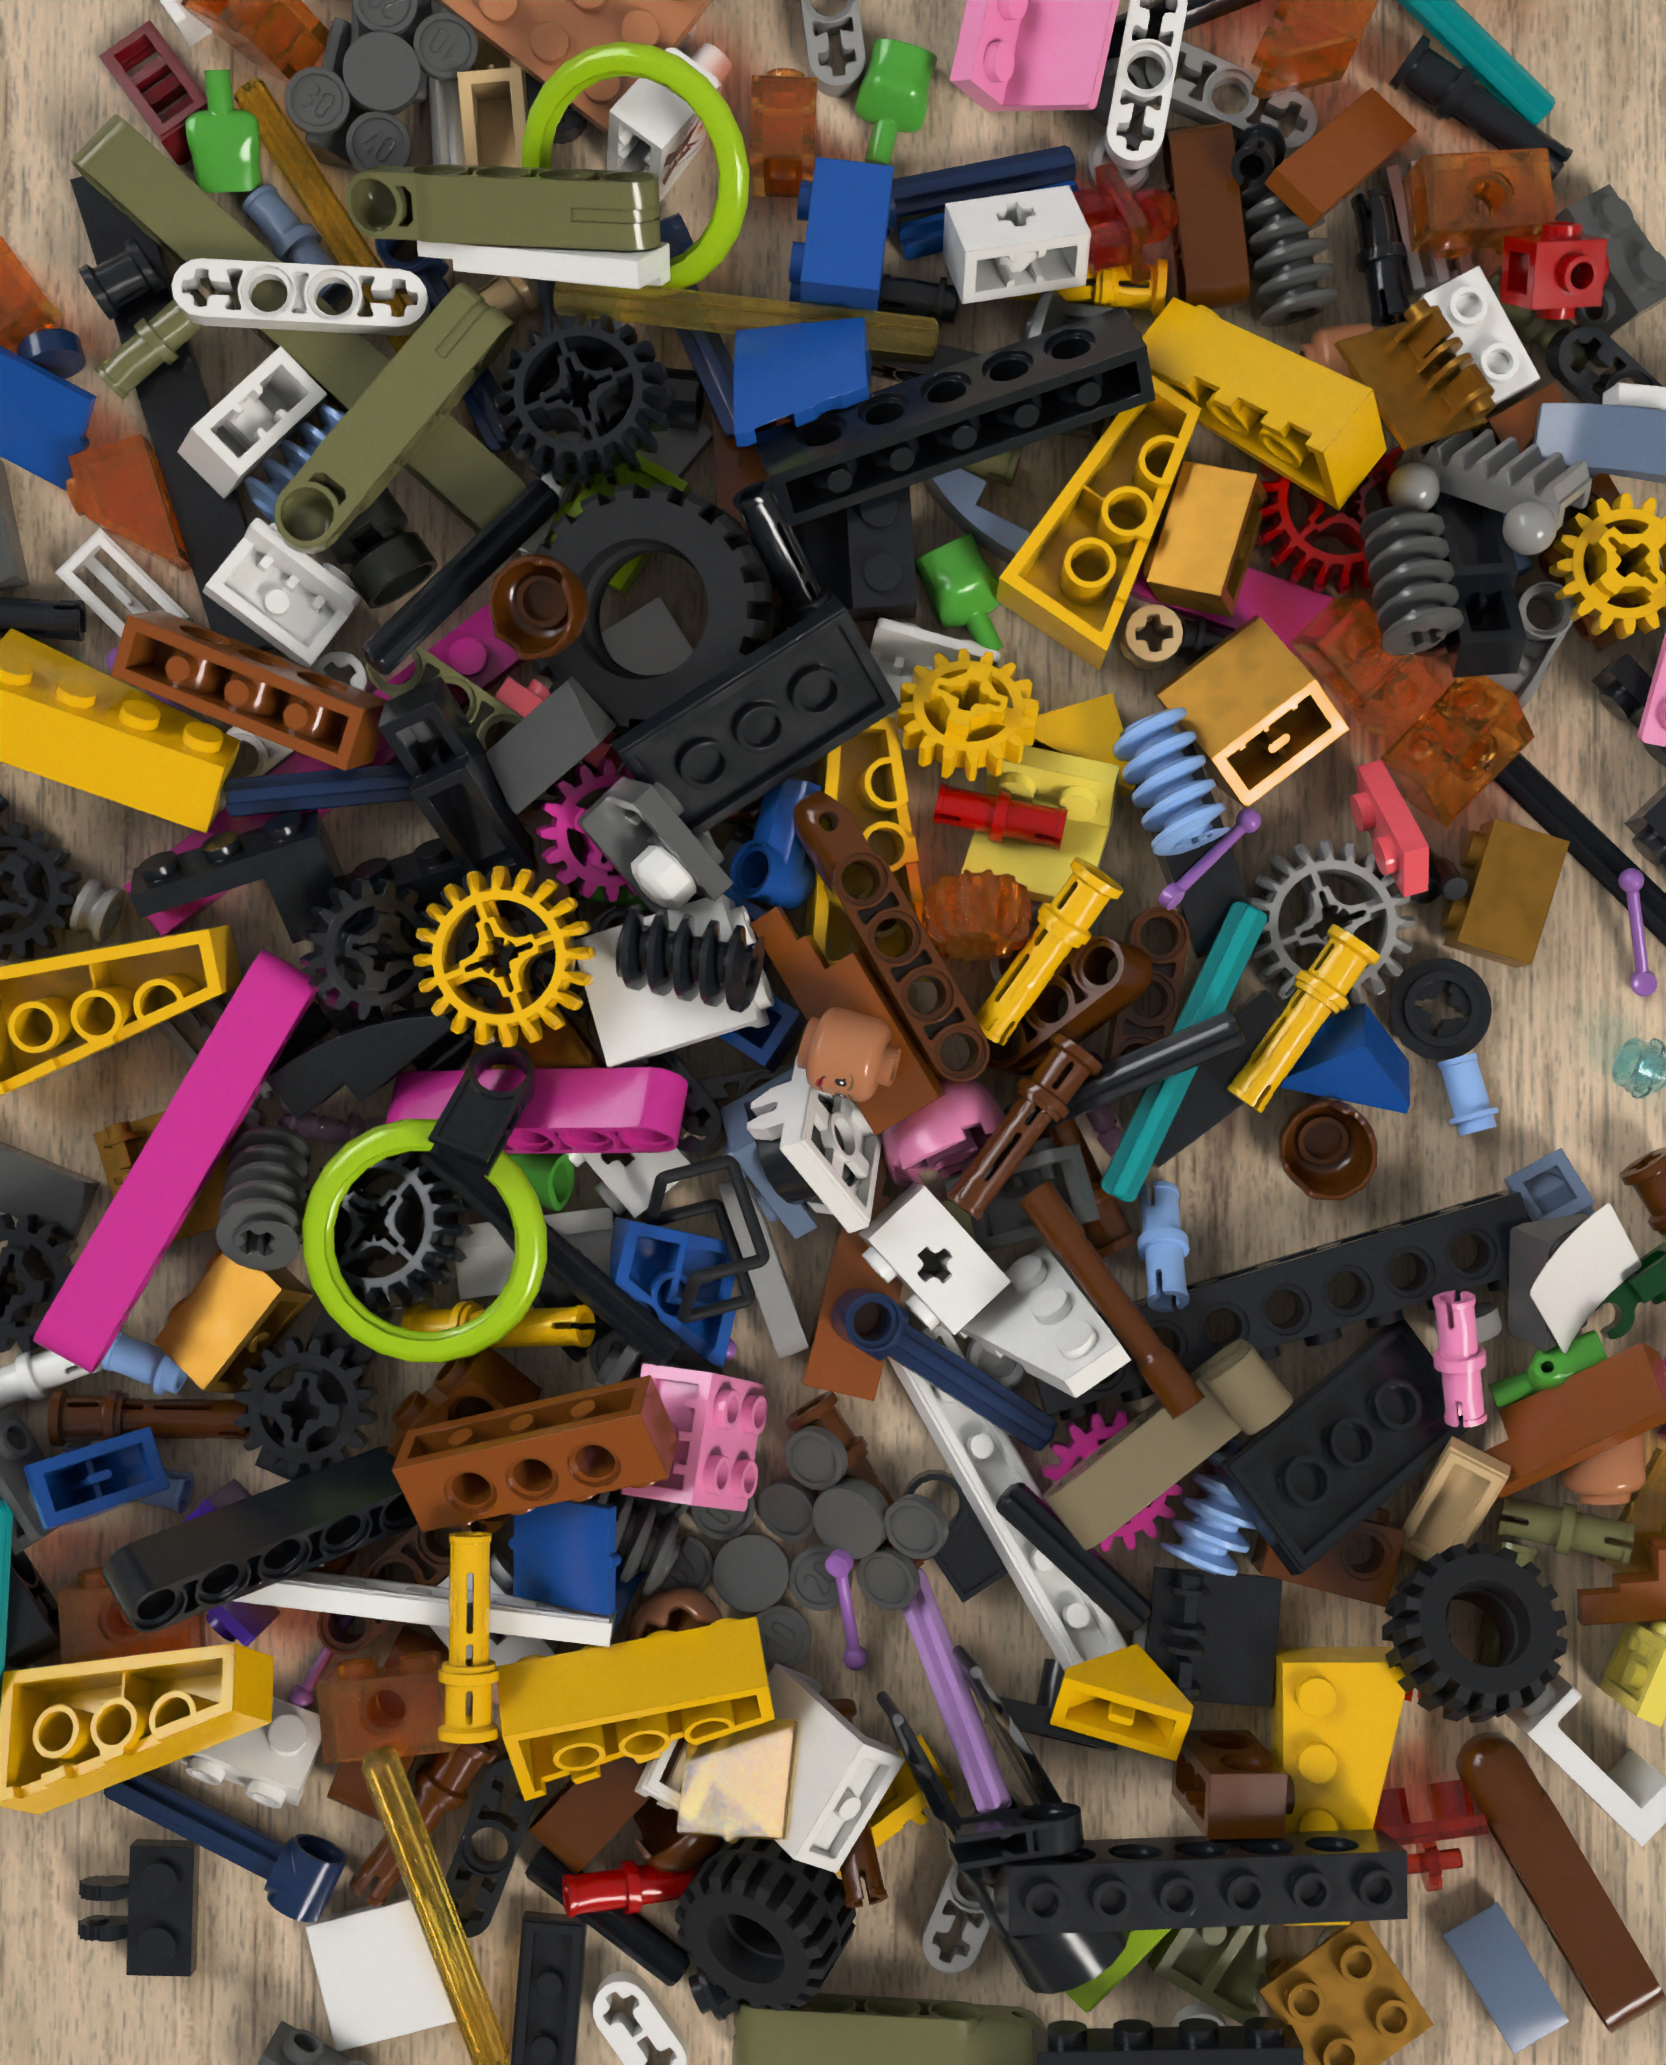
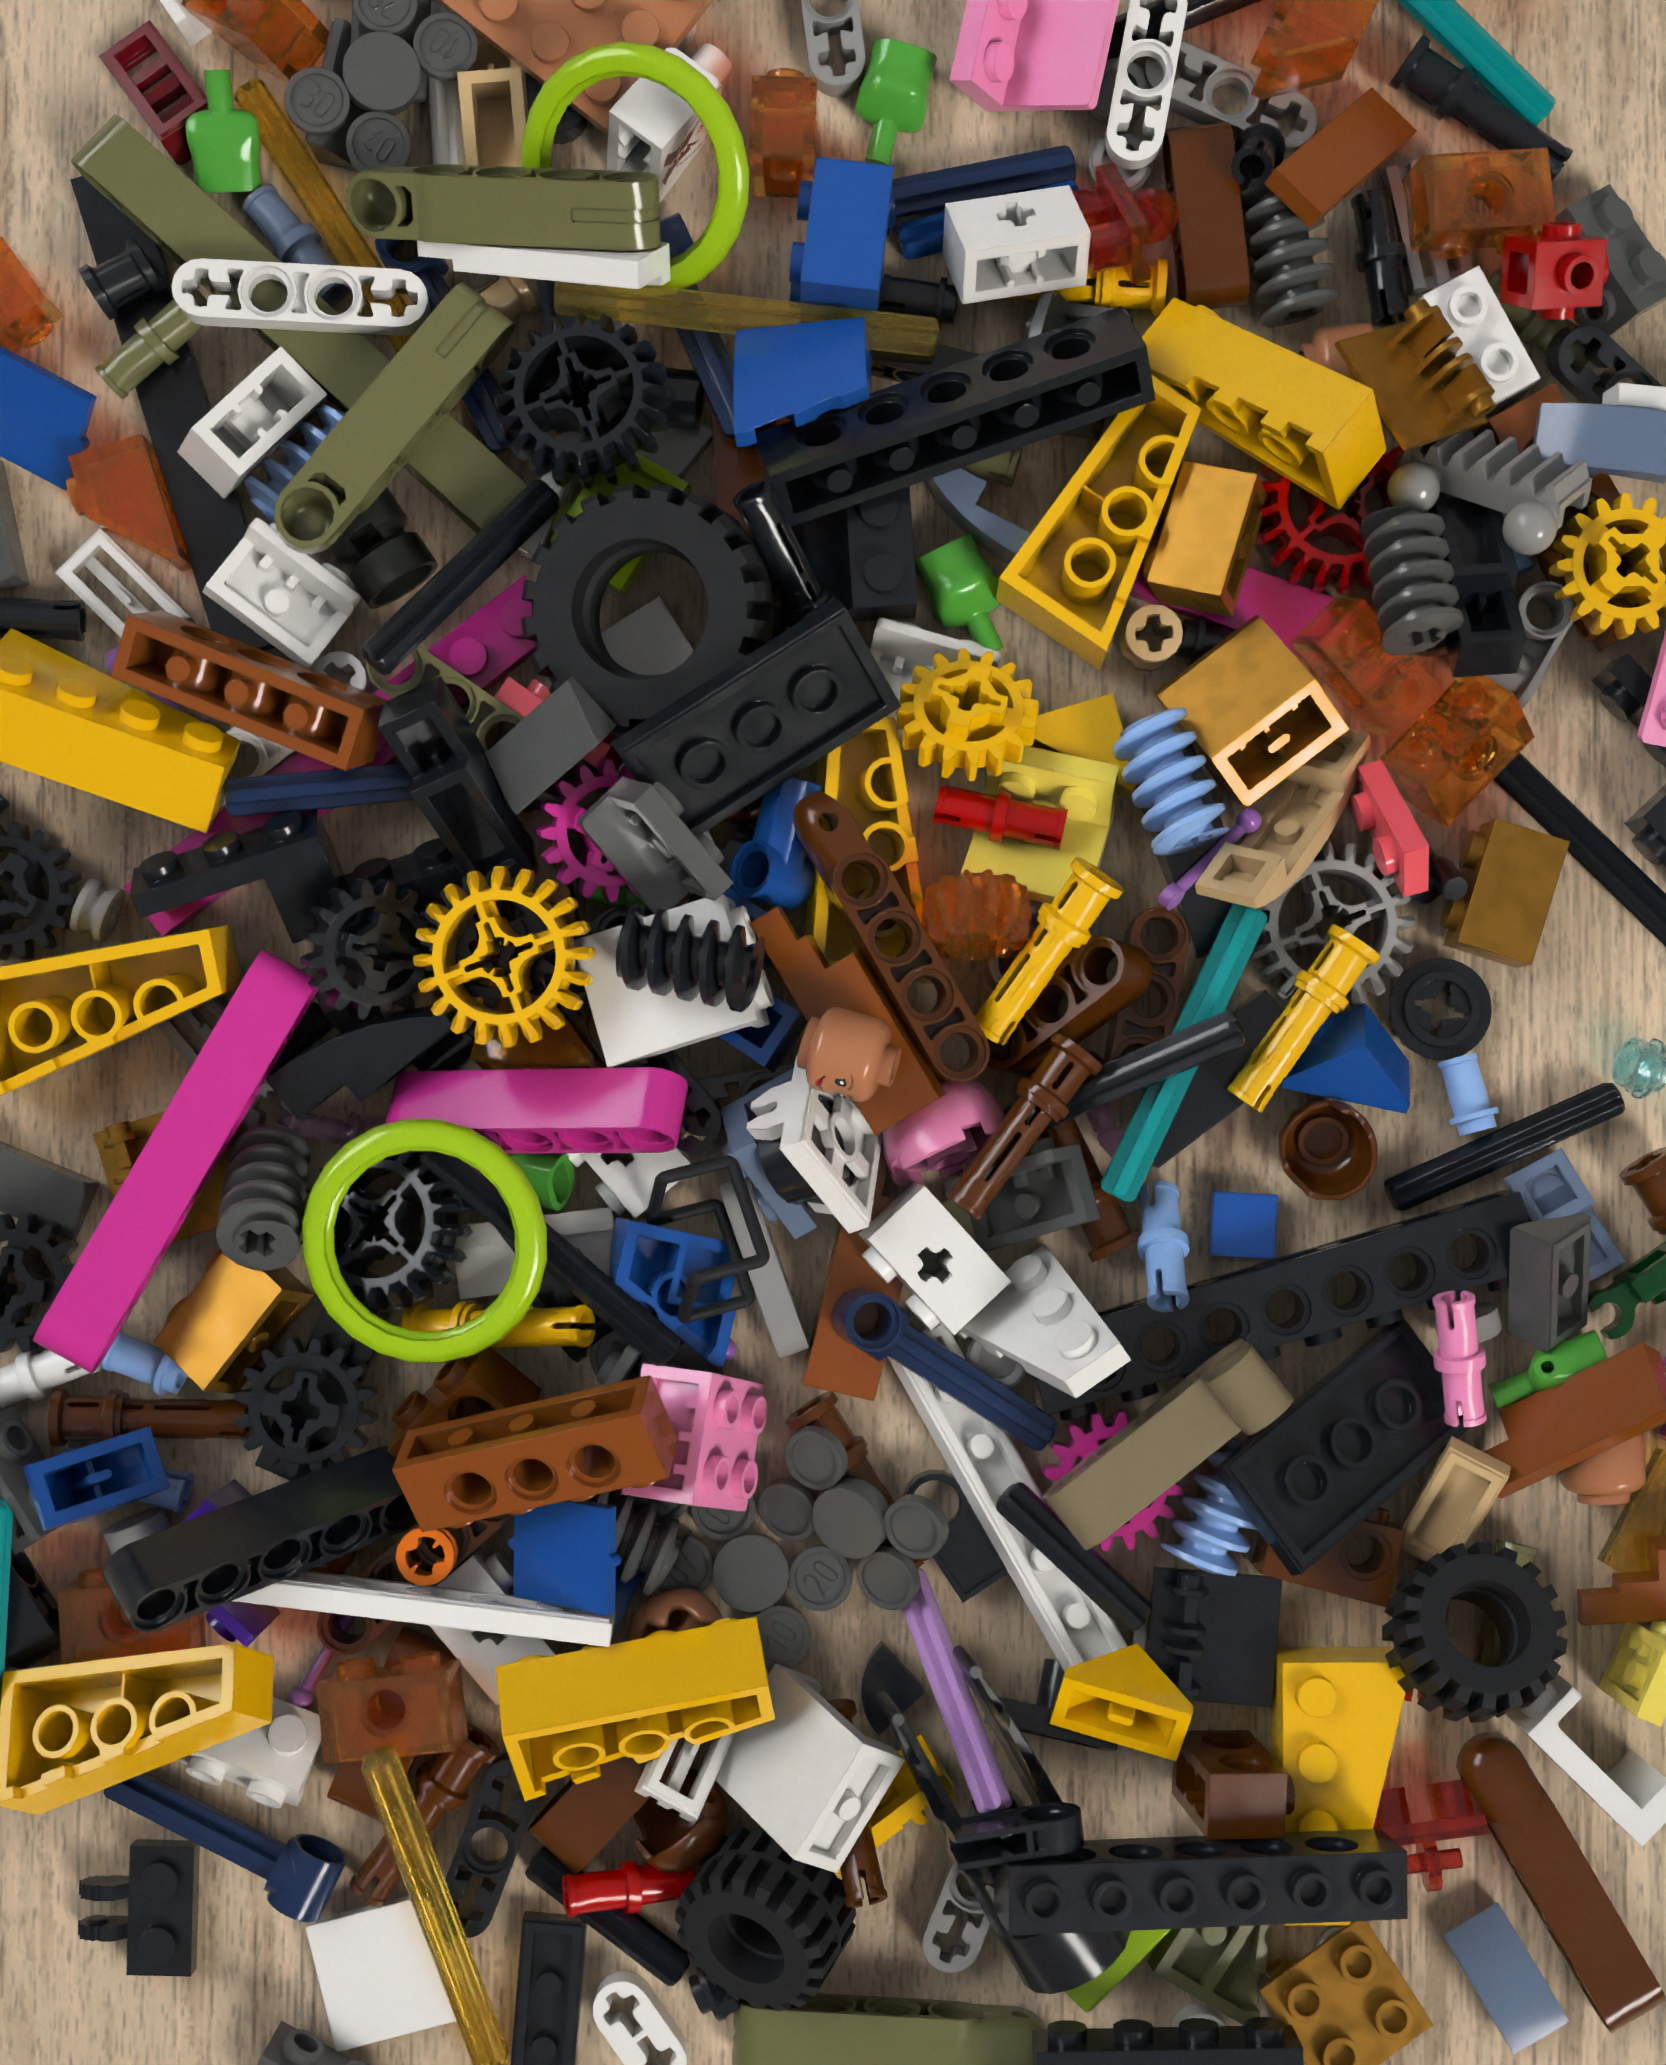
dark blue tile [16,328,86,379] -> none
black piece [428,1042,536,1176] -> none
yellow pin [438,1532,499,1744] -> none
reddish brown hair [488,553,589,660] -> none
white tile [631,845,697,910] -> none
clear yellow piece [676,1719,798,1844] -> none
medium lavender hinge [825,1549,868,1670] -> none
reddish brown piece [1018,1181,1205,1420] -> none
olive pin [1497,1496,1635,1564] -> none
white sticker [1530,1203,1642,1354] -> none
medium lavender hinge [1618,868,1657,996] -> none
none -> light grey tile [103,1507,172,1555]
none -> orange bush [395,1525,459,1586]
none -> black tile [861,1641,925,1736]
none -> tan slope [1195,729,1371,909]
none -> blue tile [1208,1191,1278,1259]
none -> black axle [1384,1083,1625,1211]

